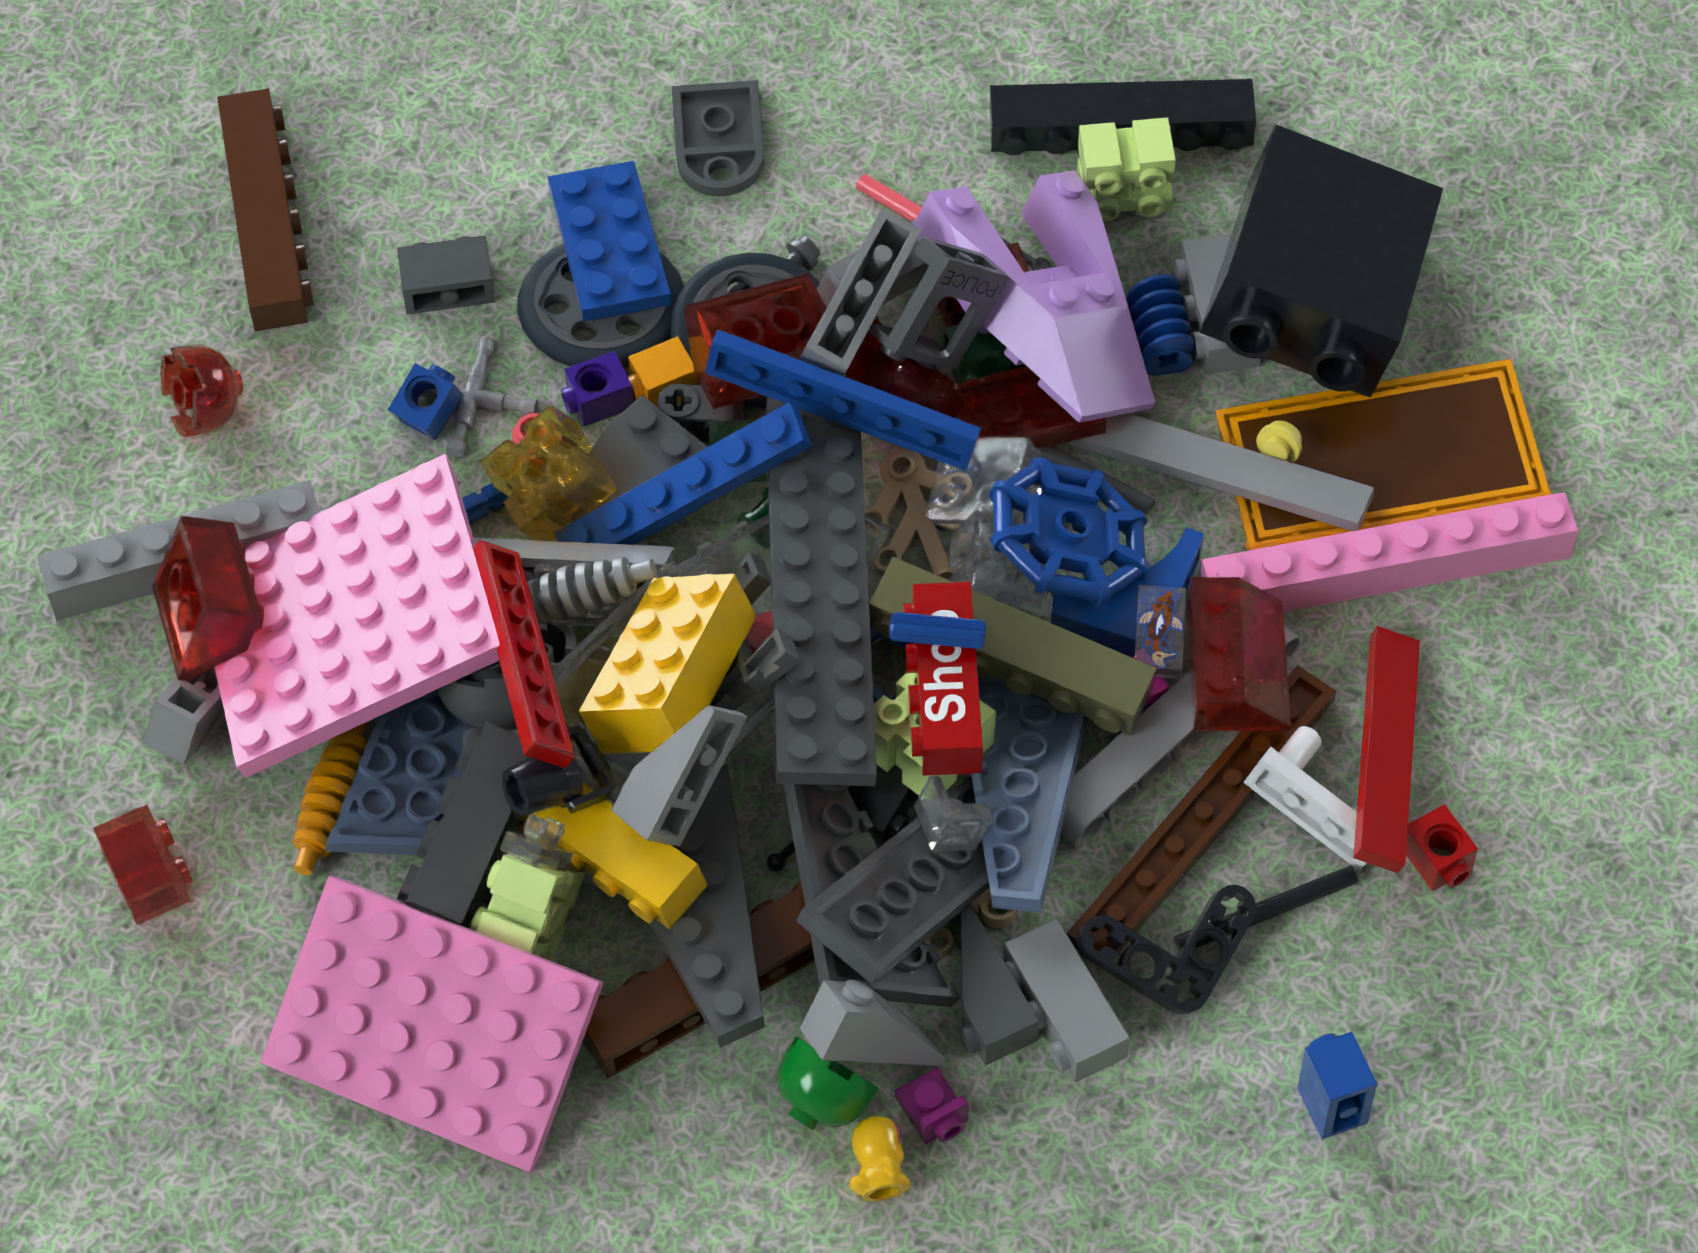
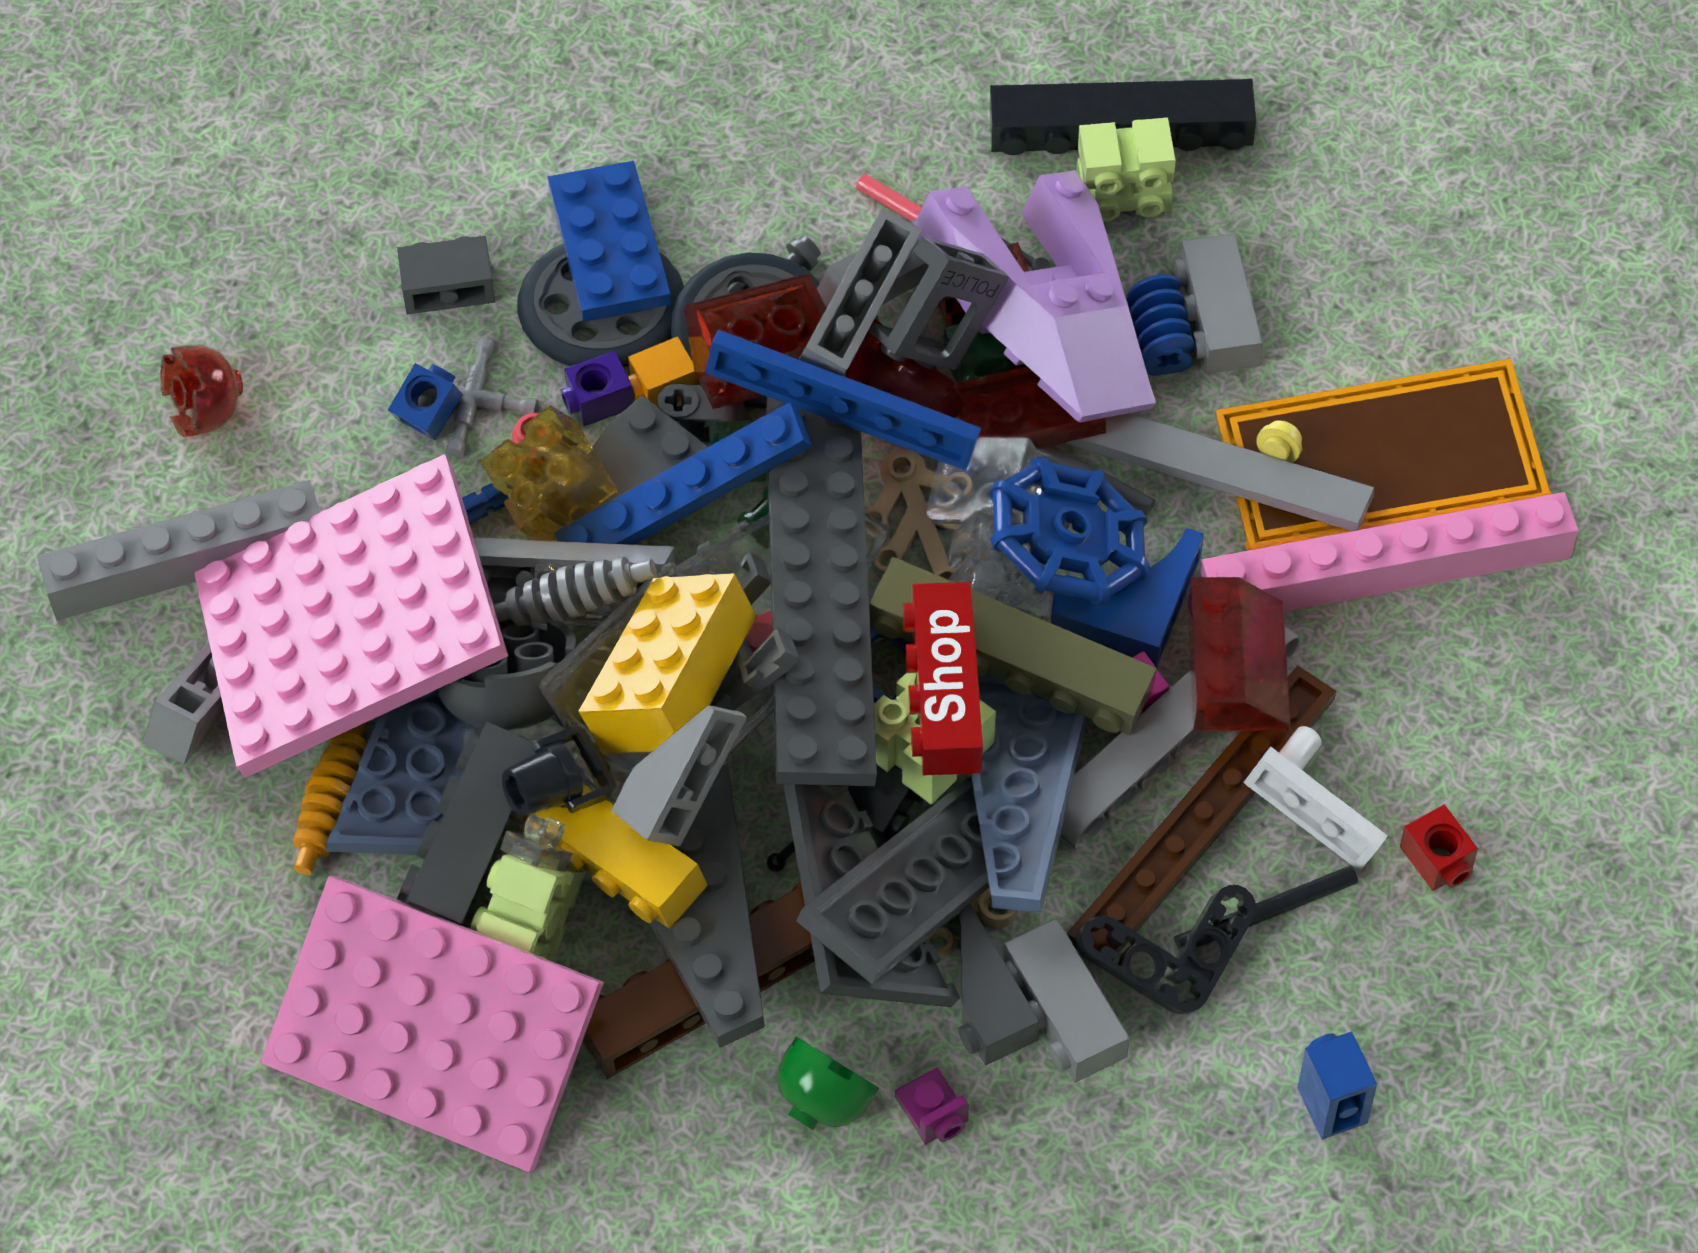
clear red brick [93,804,193,925] -> none
clear red slope [152,516,264,681] -> none
reddish brown brick [217,88,314,331] -> none
red tile [473,540,575,768] -> none
dark grey tile [671,80,764,196] -> none
light grey slope [800,980,946,1066] -> none
yellow animal [849,1116,911,1202] -> none
blue axle [889,612,986,649] -> none
clear panel [914,776,993,851] -> none
tile [1135,585,1186,678] -> none
black brick [1200,124,1444,398] -> none
red tile [1353,626,1420,873] -> none

